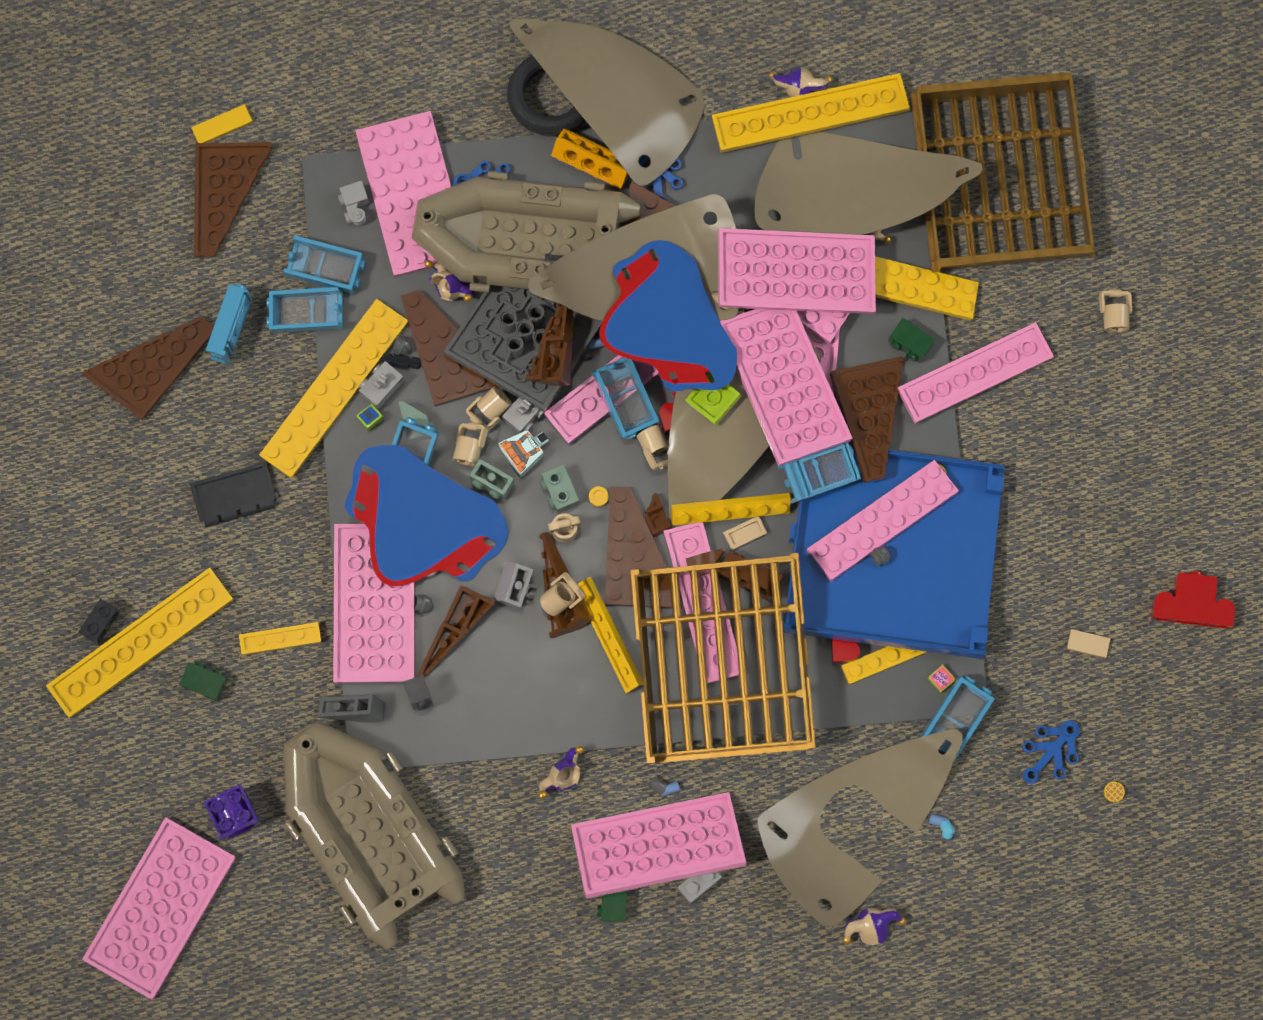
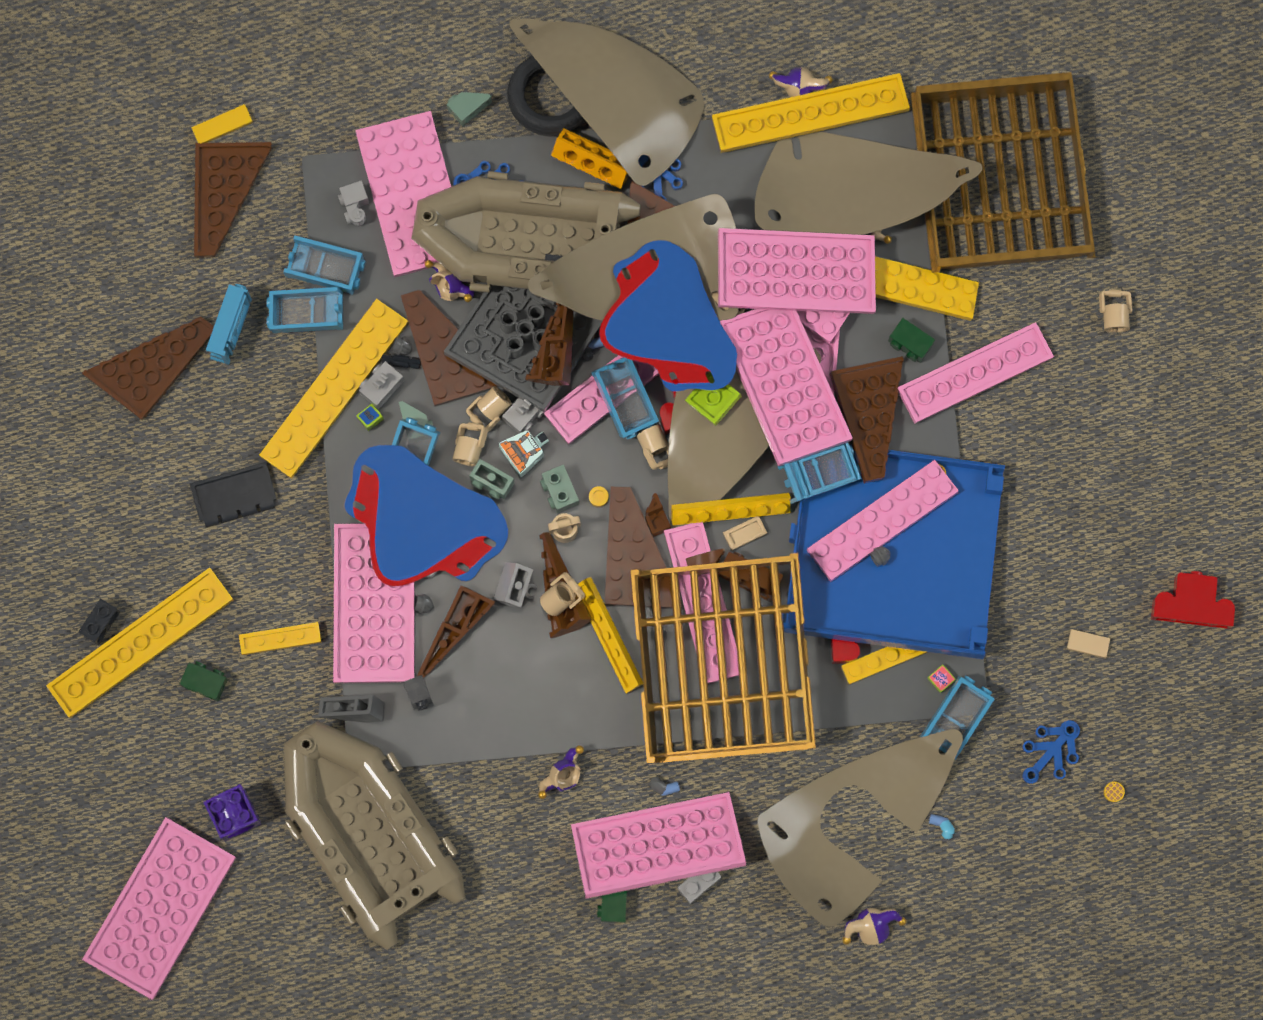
none -> sand green slope [447,92,492,126]

